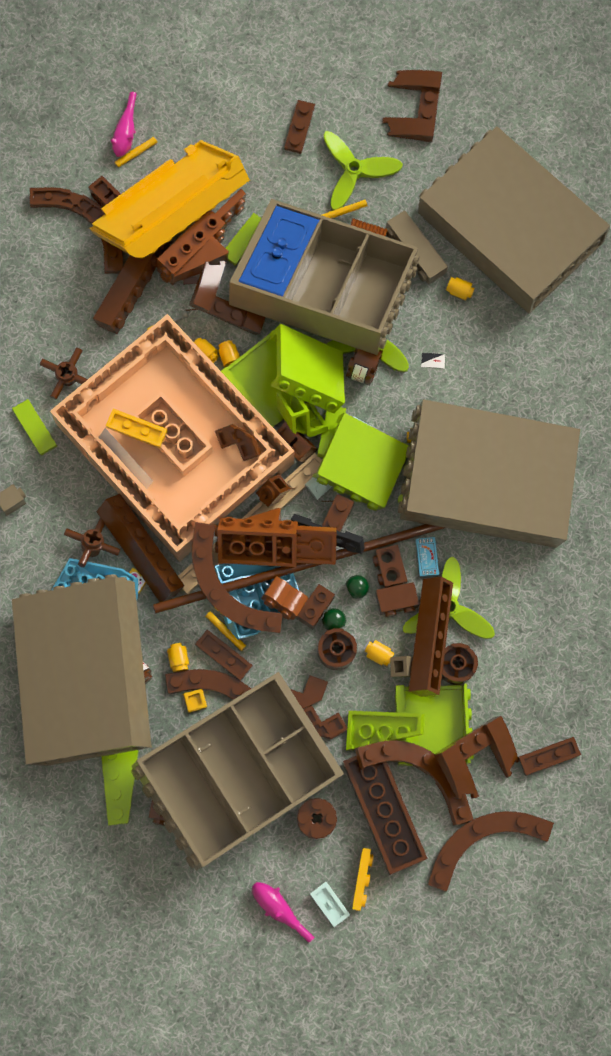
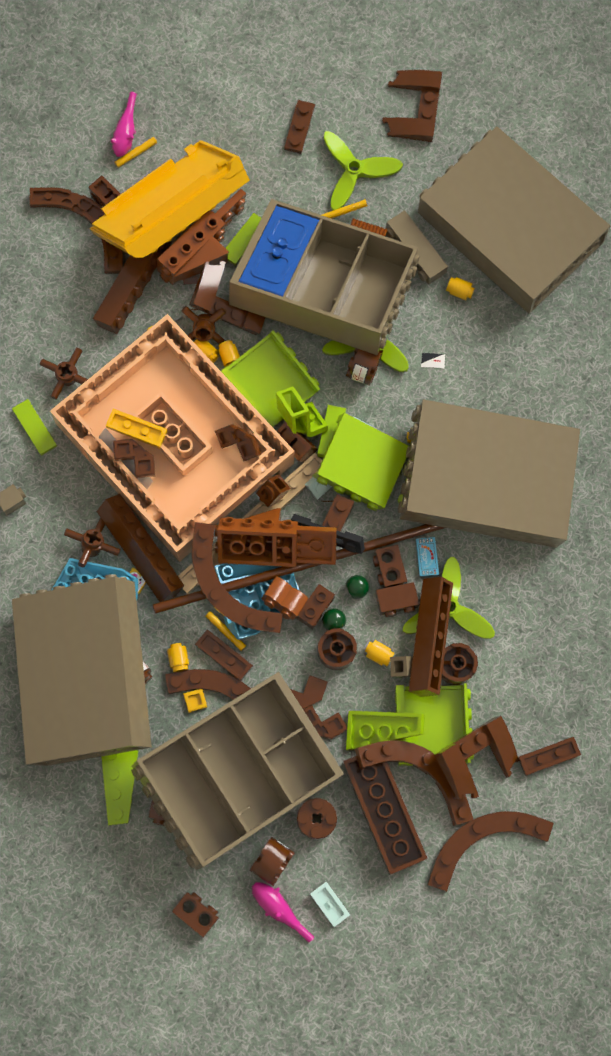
lime panel [270,323,345,413] -> none
yellow plate [352,848,374,911] -> none
none -> reddish brown tile [113,439,156,478]
none -> reddish brown brick [172,892,219,938]
none -> reddish brown bar [181,306,227,344]
none -> reddish brown brick [250,837,295,886]

